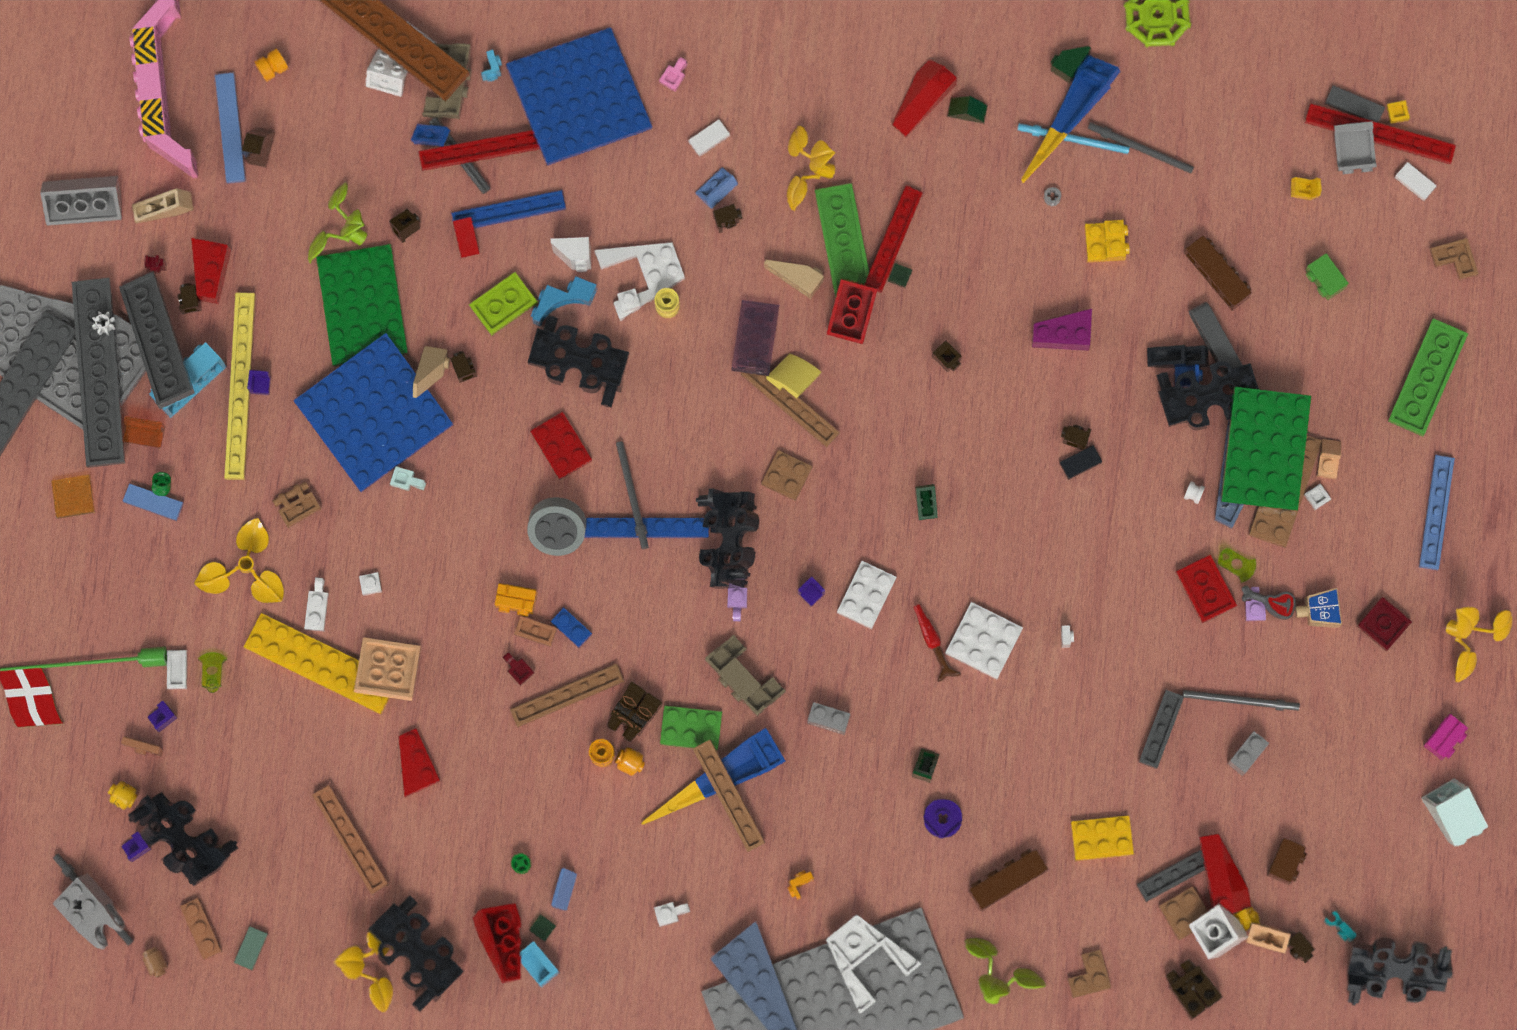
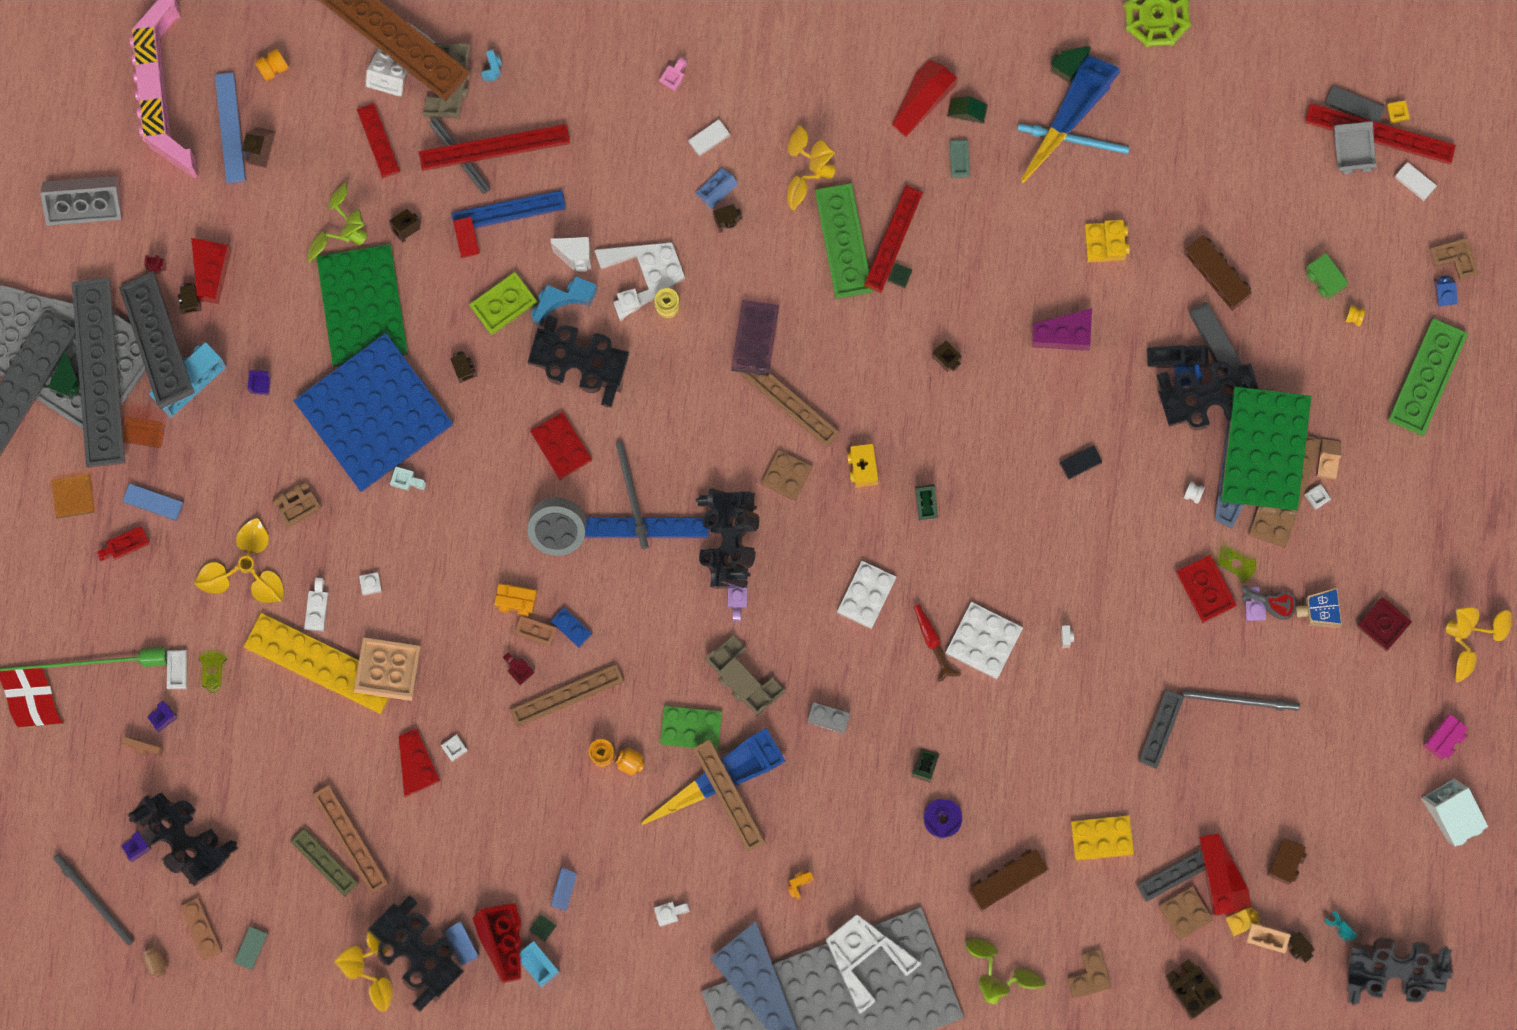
light grey brick [53,874,125,949] -> none
white gear [92,311,116,335] -> none
yellow head [108,781,138,810] -> none
tan slope [132,188,193,223] -> none
green wheel [152,472,171,496] -> none
light yellow plate [224,293,256,480] -> none
blue plate [411,124,450,147] -> none
tan slope [413,346,450,398] -> none
blue plate [506,28,652,166] -> none
green wheel [511,853,531,874] -> none
dark brown hips [607,681,663,742] -> none
tan slope [764,260,824,299] -> none
light yellow slope [766,353,821,398] -> none
dark purple panel [798,577,825,607] -> none
red brick [826,278,878,344] -> none
light grey bush [1044,187,1061,206] -> none
dark brown brick [1061,425,1092,450] -> none
dark grey bar [1088,122,1194,174] -> none
white slope [1189,905,1248,959] -> none
light grey brick [1228,731,1269,776] -> none
yellow bracket [1291,177,1322,200] -> none
medium blue tile [1419,455,1455,571] -> none
none -> dark green slope [48,353,80,400]
none -> red plate [96,526,150,561]
none -> olive tile [290,828,359,897]
none -> red plate [357,103,400,179]
none -> white tile [441,734,468,762]
none -> medium blue slope [444,921,479,966]
none -> yellow brick [847,444,878,488]
none -> sand green tile [949,140,970,178]
none -> yellow wheel [1345,304,1366,327]
none -> blue bracket [1434,276,1458,306]

